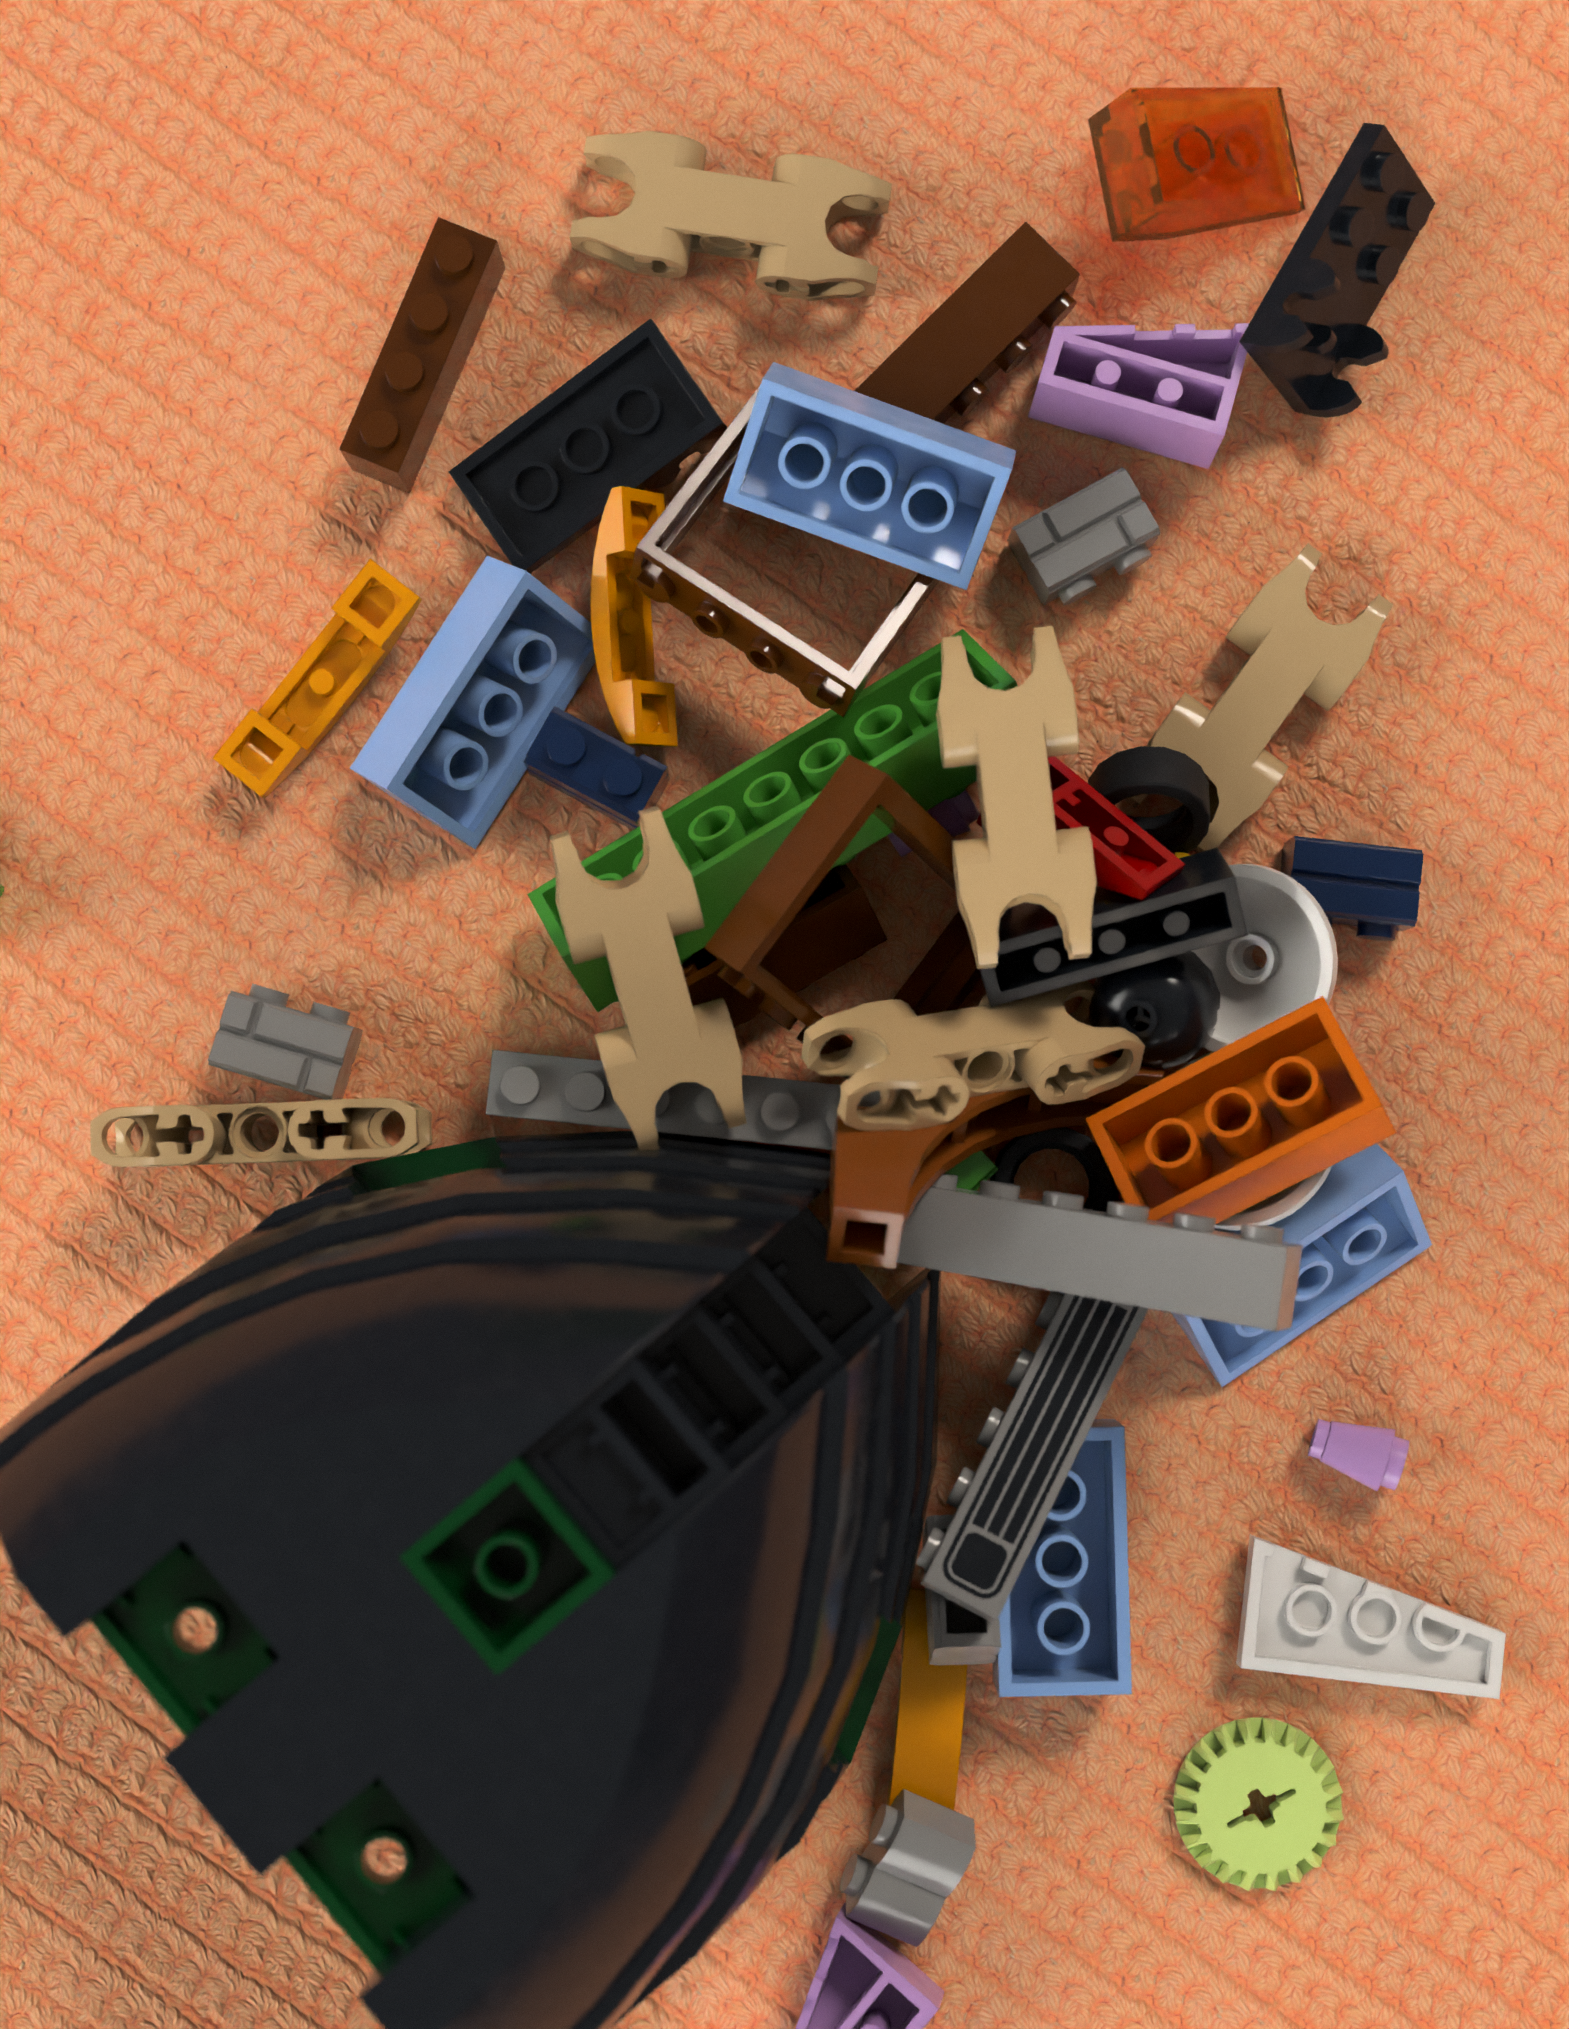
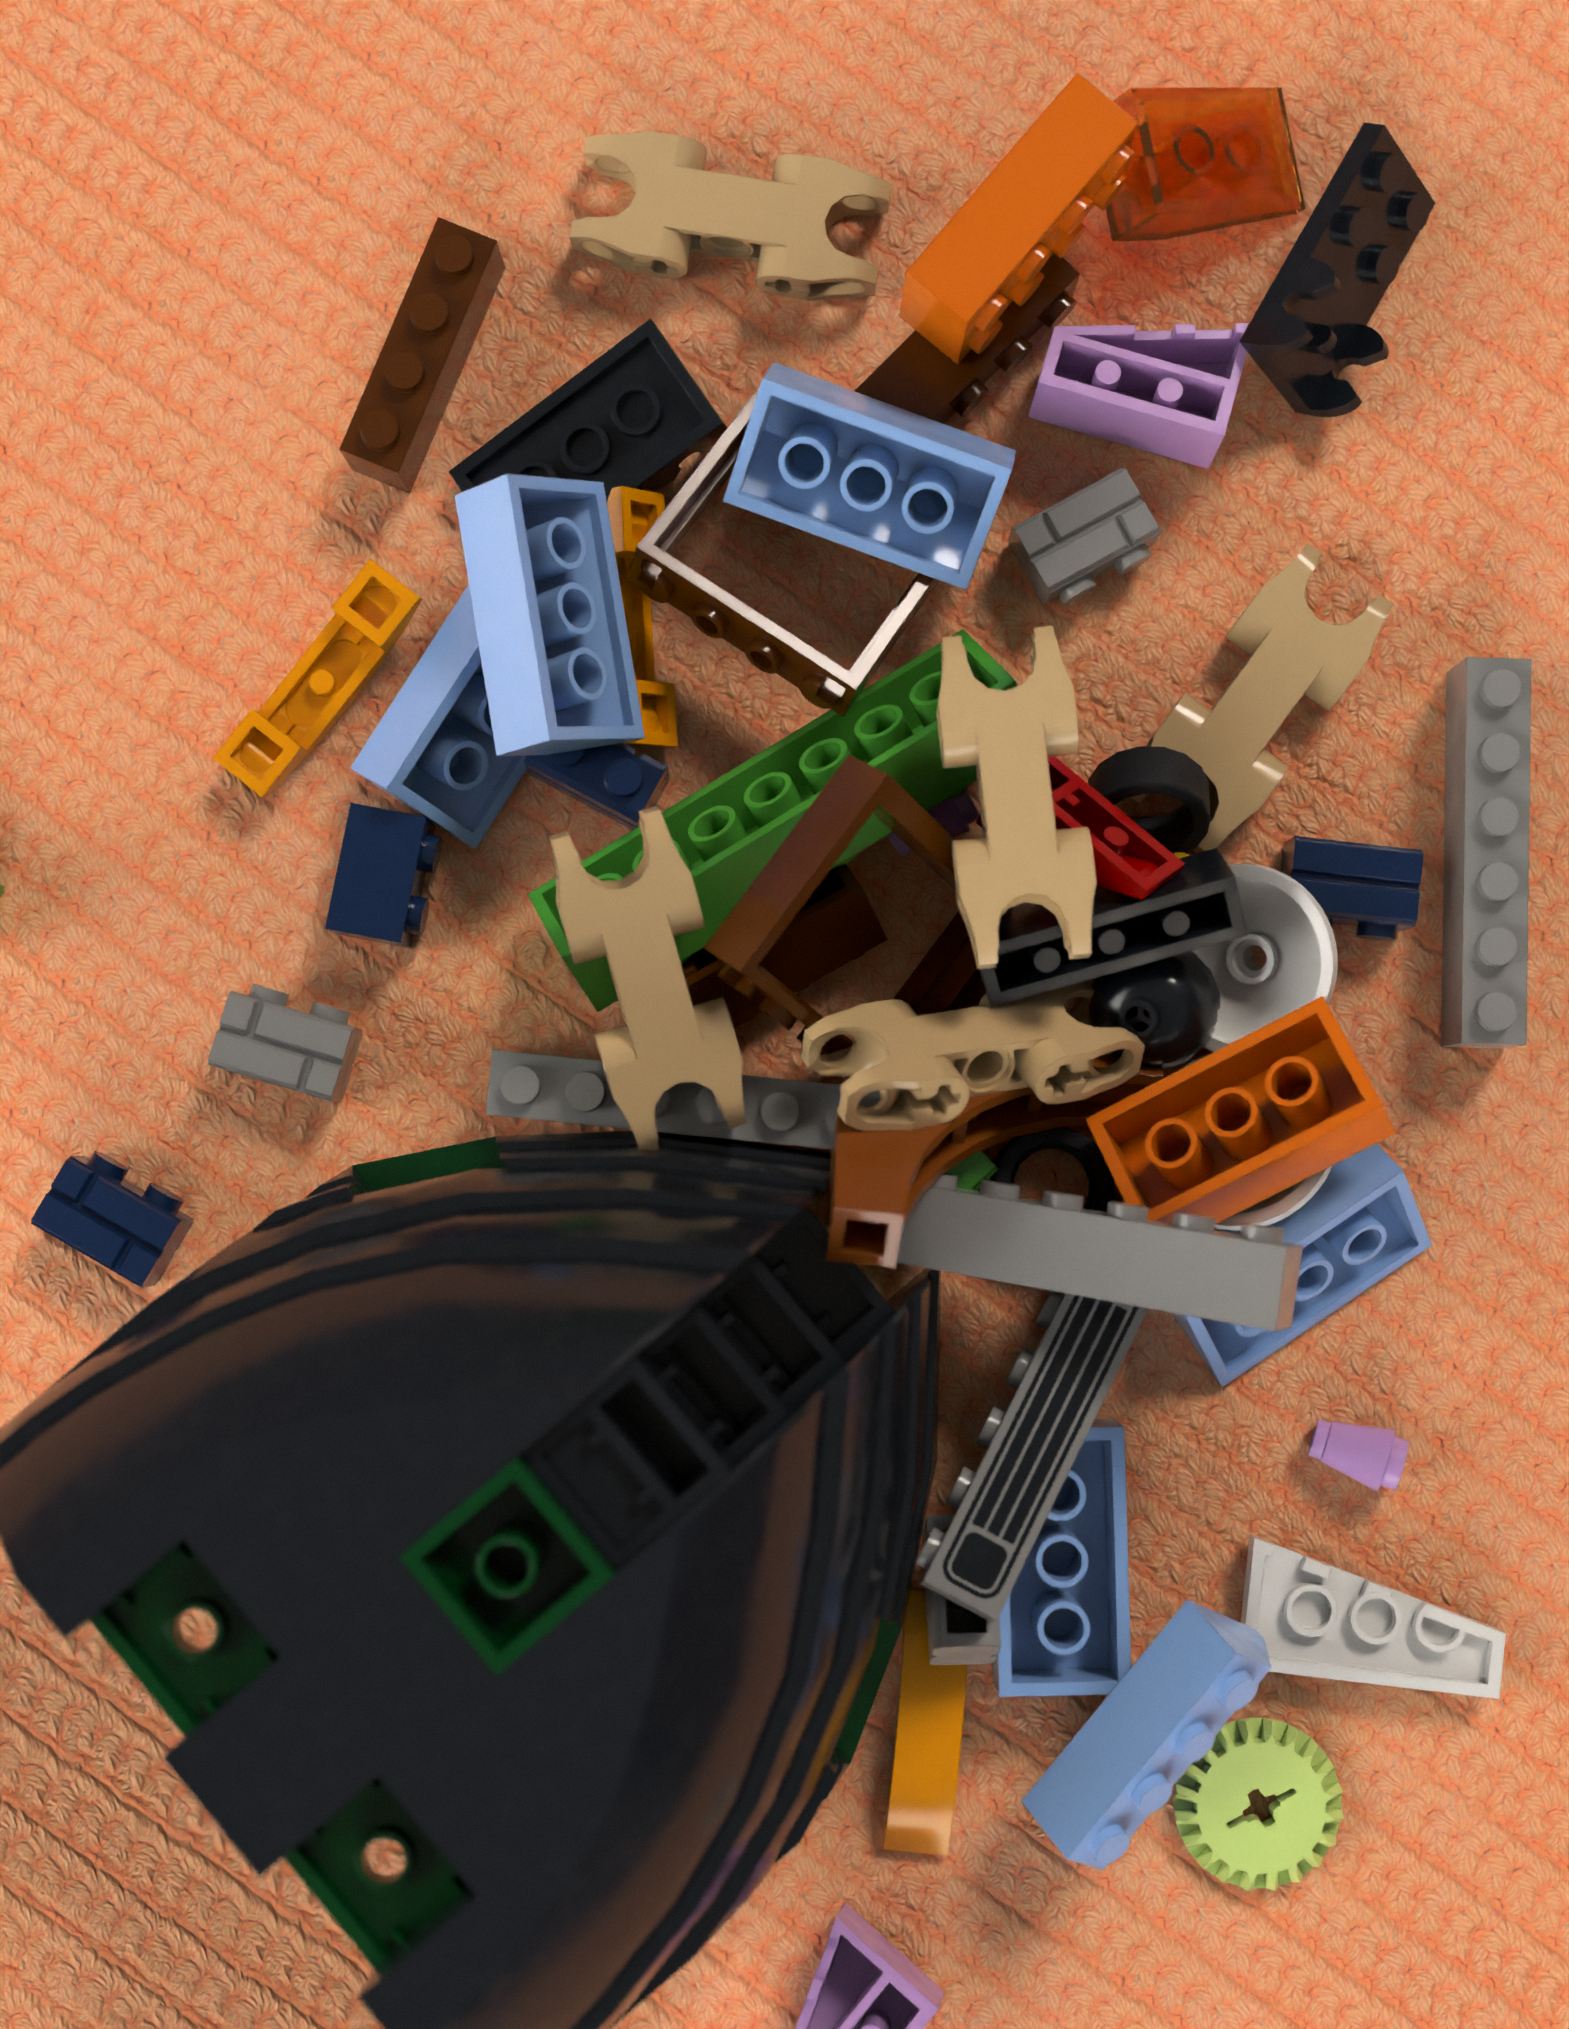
tan piece [90,1098,432,1167] -> none
light grey brick [840,1789,976,1947] -> none
none -> dark blue brick [31,1151,194,1288]
none -> dark blue brick [325,803,442,949]
none -> light blue slope [455,474,645,756]
none -> orange brick [899,72,1139,365]
none -> light blue slope [1021,1599,1272,1870]
none -> light grey brick [1441,657,1532,1049]

